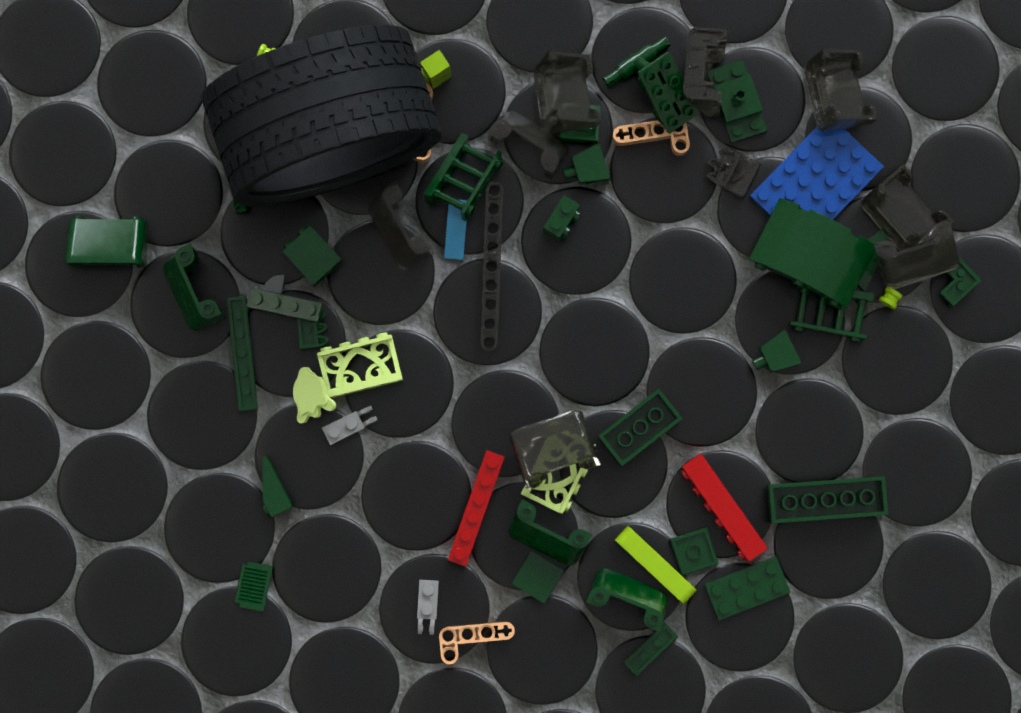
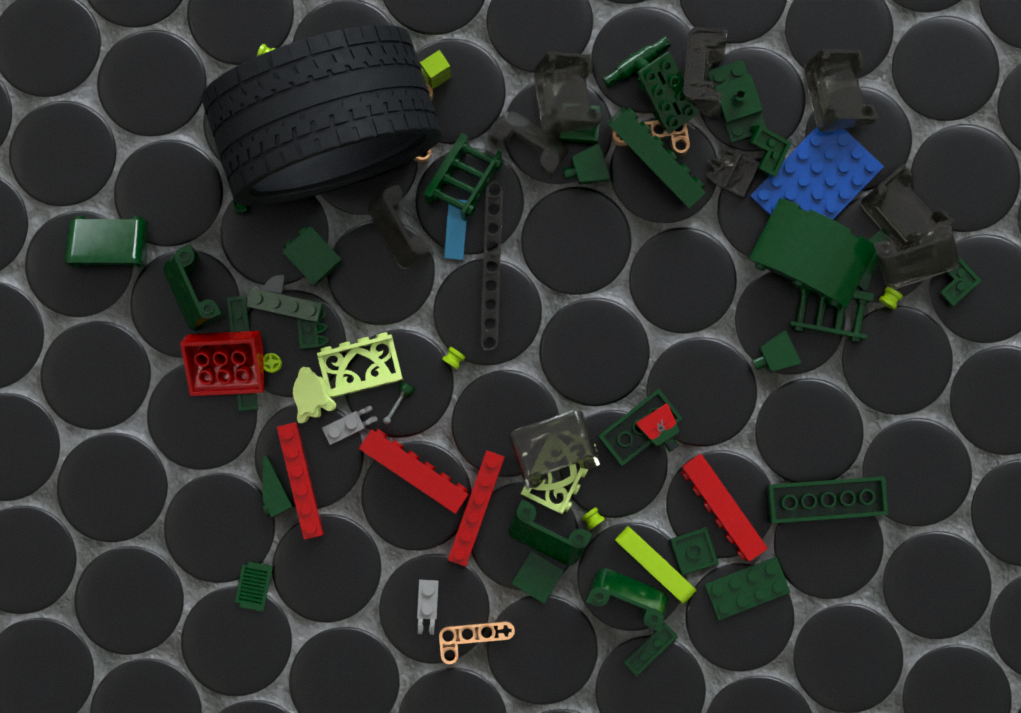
dark green brick [543,195,581,242] -> none
none -> red slope [180,331,264,396]
none -> lime wheel [263,353,282,373]
none -> red brick [277,422,324,540]
none -> red brick [359,429,469,514]
none -> hinge [383,381,415,424]
none -> lime wheel [442,347,466,370]
none -> lime wheel [581,507,605,530]
none -> dark green brick [606,107,706,209]
none -> torso [635,403,680,453]
none -> dark green panel [749,125,791,177]

